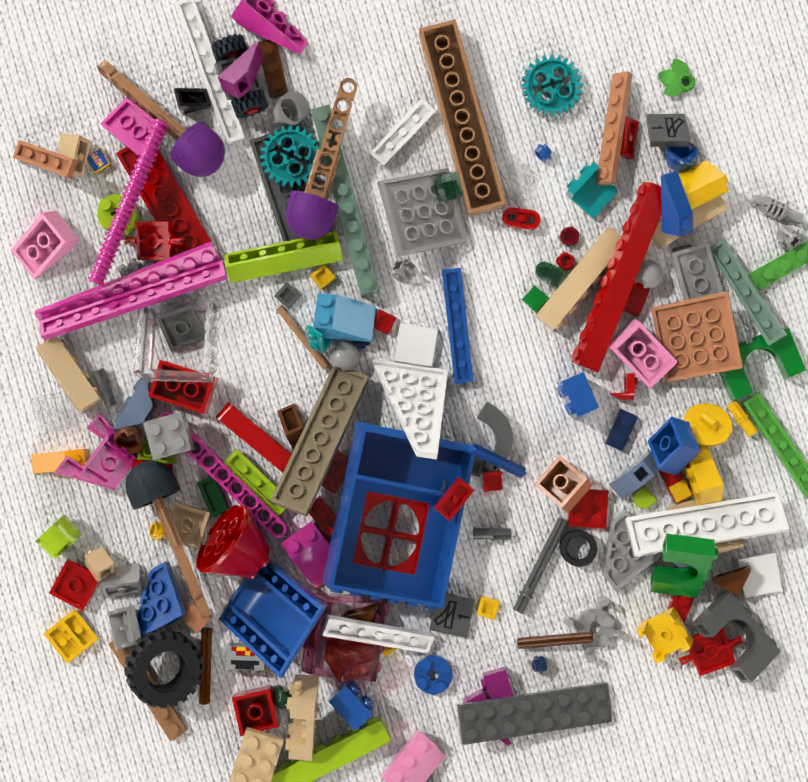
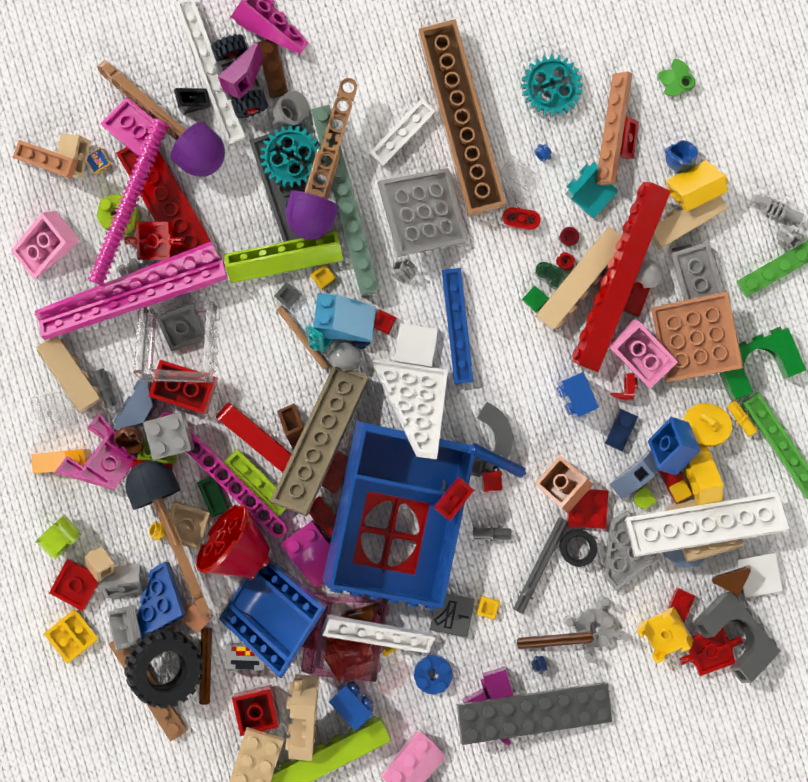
clear green hair [273,685,292,710] -> none
clear green panel [433,172,463,202] -> none
dark grey tile [646,114,690,147] -> none
green arch [650,533,718,598] -> none
blue slope [661,171,693,237] -> none
sand green plate [710,238,787,346] -> none

